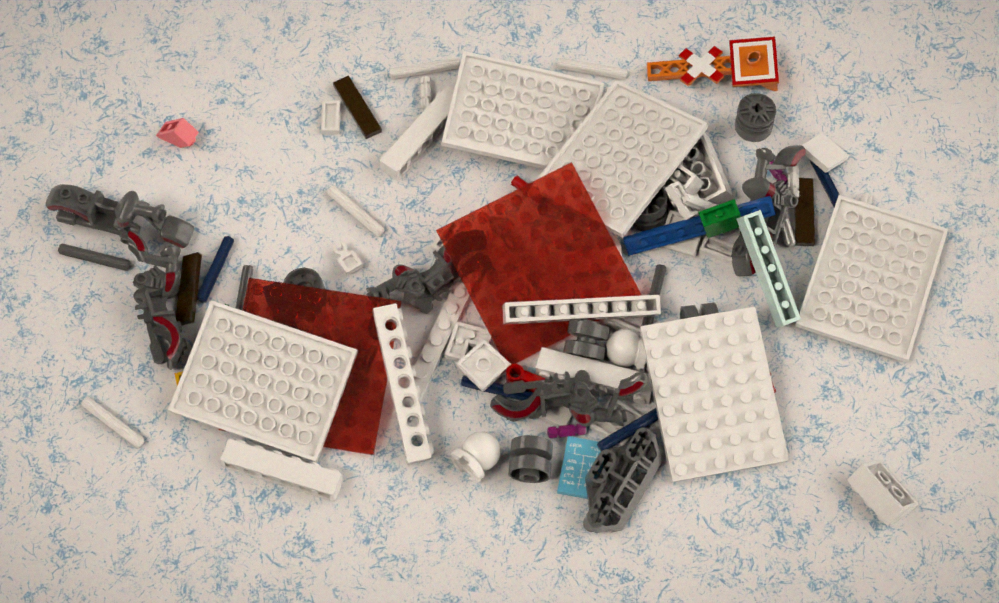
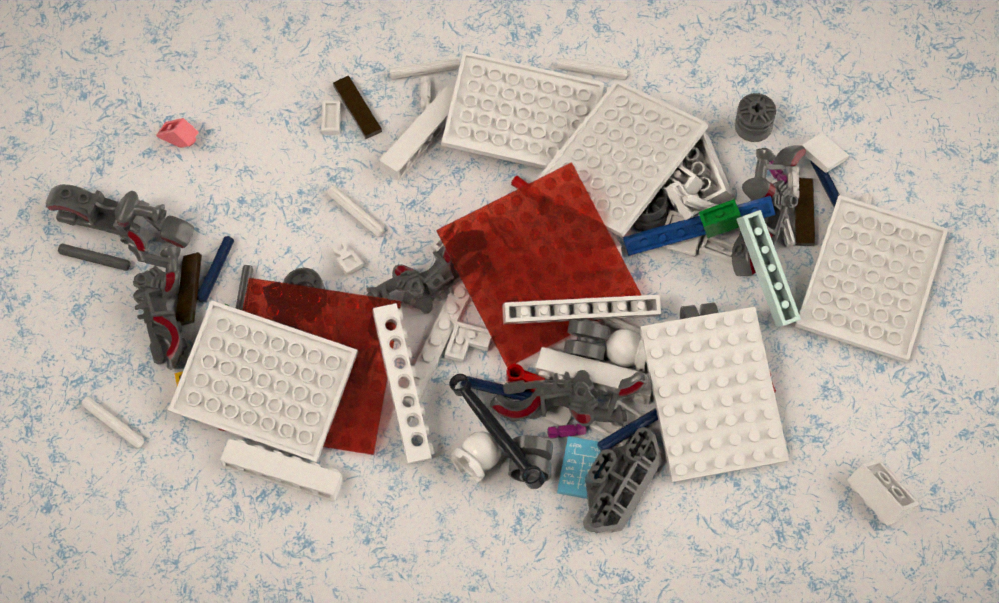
white tile [456,339,511,392] -> none
dark grey axle [641,264,666,326] -> none
piece [647,36,779,91] -> none
none -> black piece [449,373,545,489]

